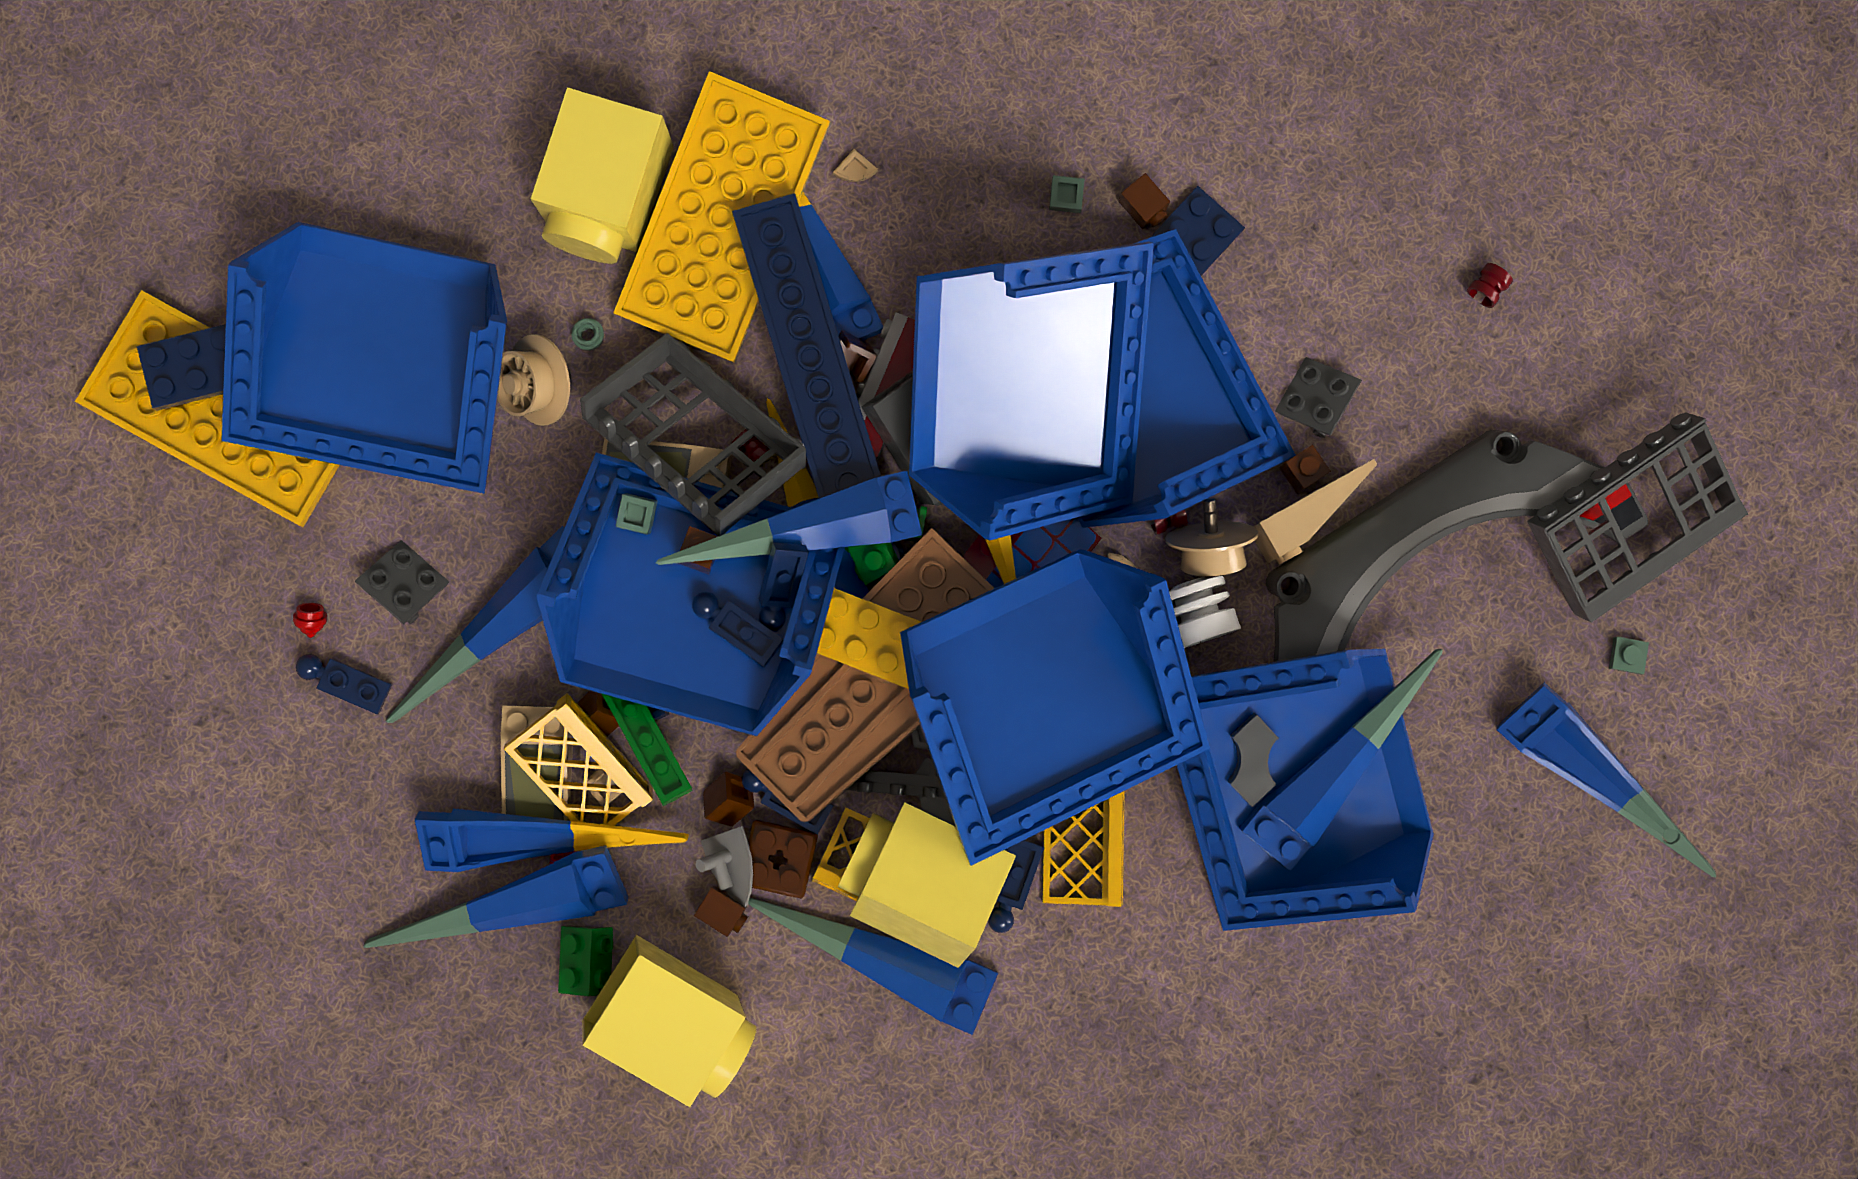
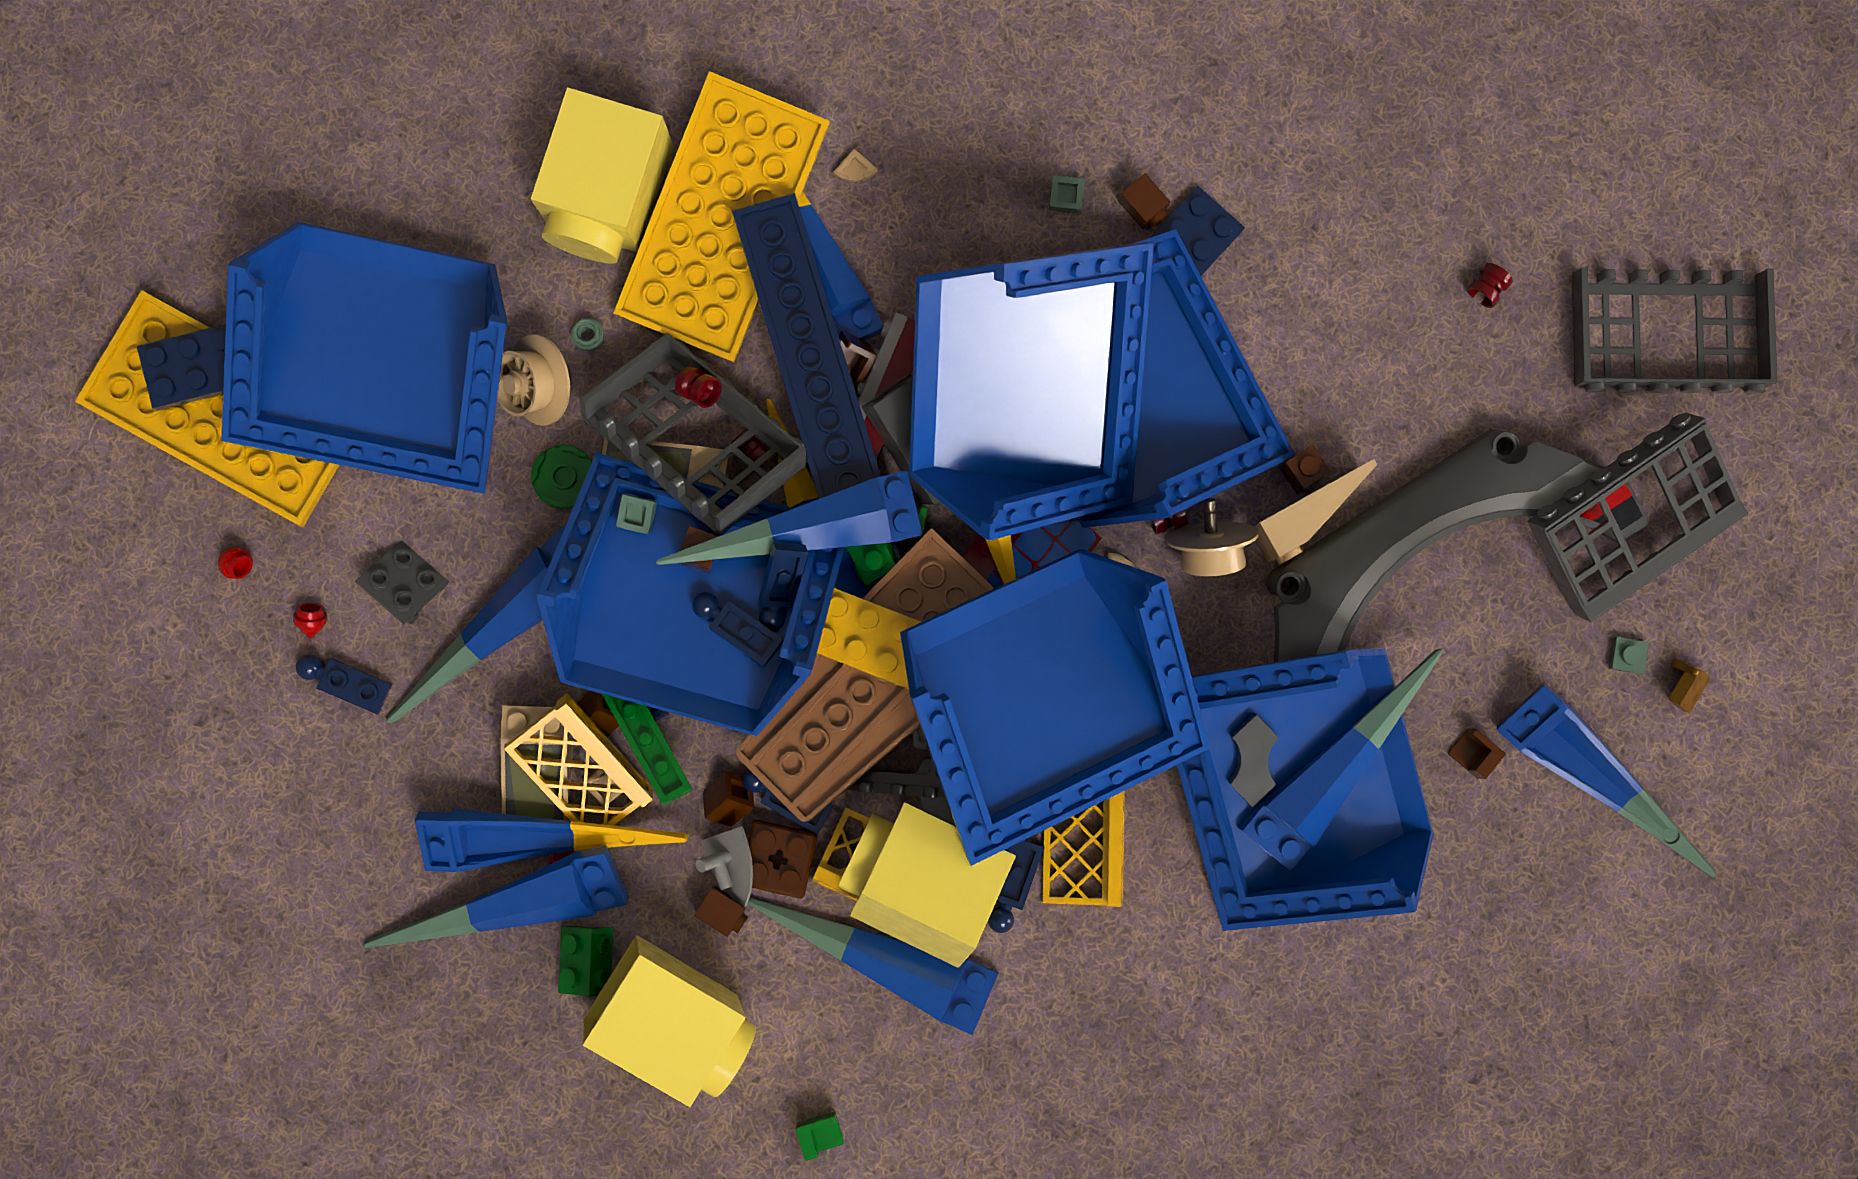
white wheel [1169,576,1241,648] -> none
dark grey hinge [1275,357,1362,438] -> none
none -> red plate [218,547,253,579]
none -> green tile [531,444,592,509]
none -> dark red wheel [675,366,721,408]
none -> green panel [796,1112,844,1161]
none -> reddish brown panel [1448,728,1506,779]
none -> dark grey window [1572,267,1778,394]
none -> pearl gold tile [1668,658,1710,714]

